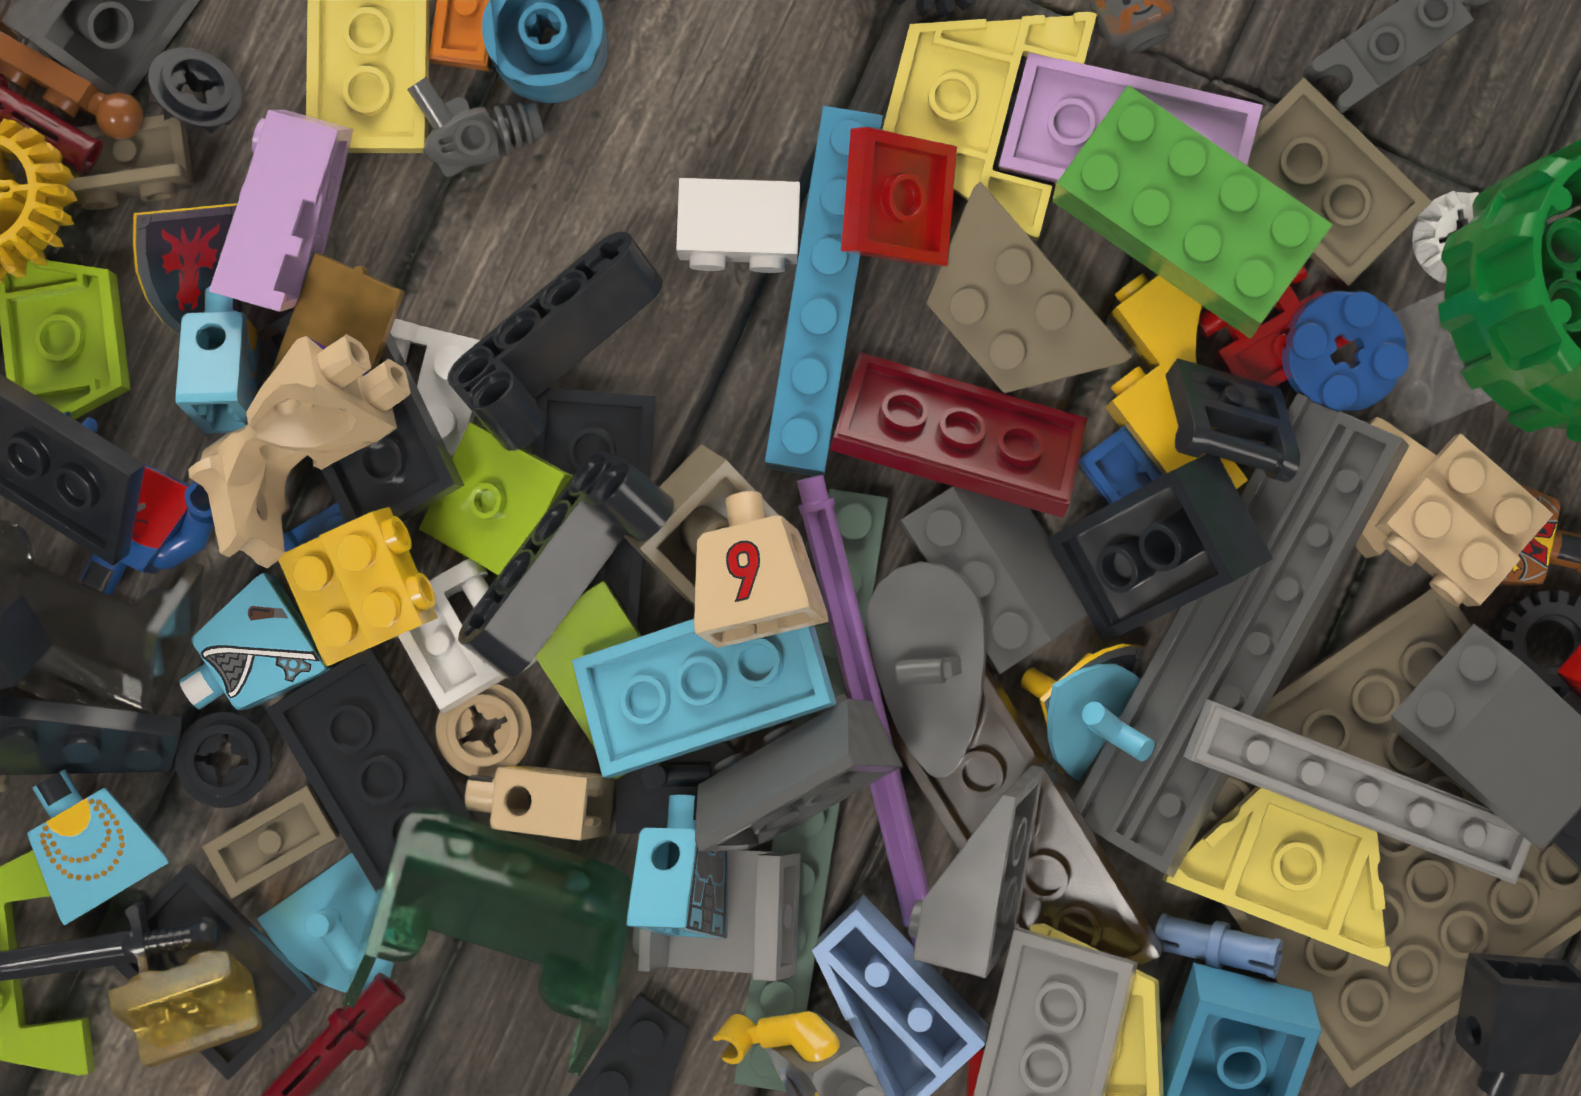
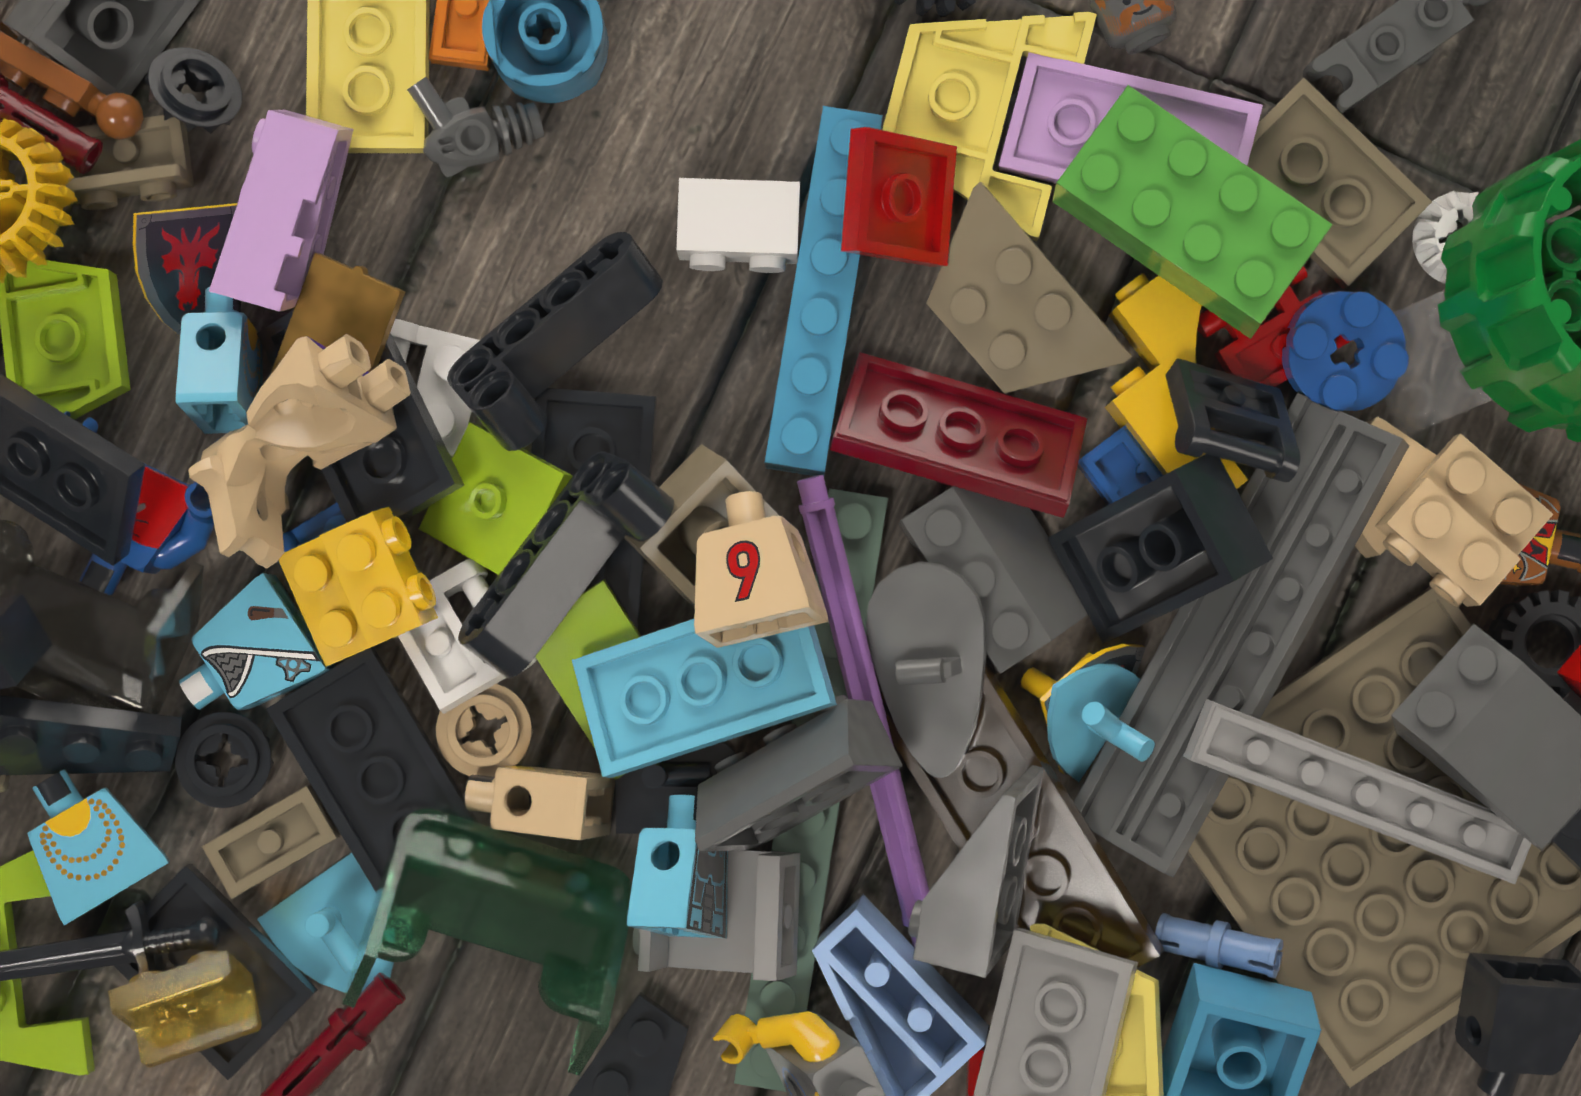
light yellow wing [1162,786,1391,967] -> none

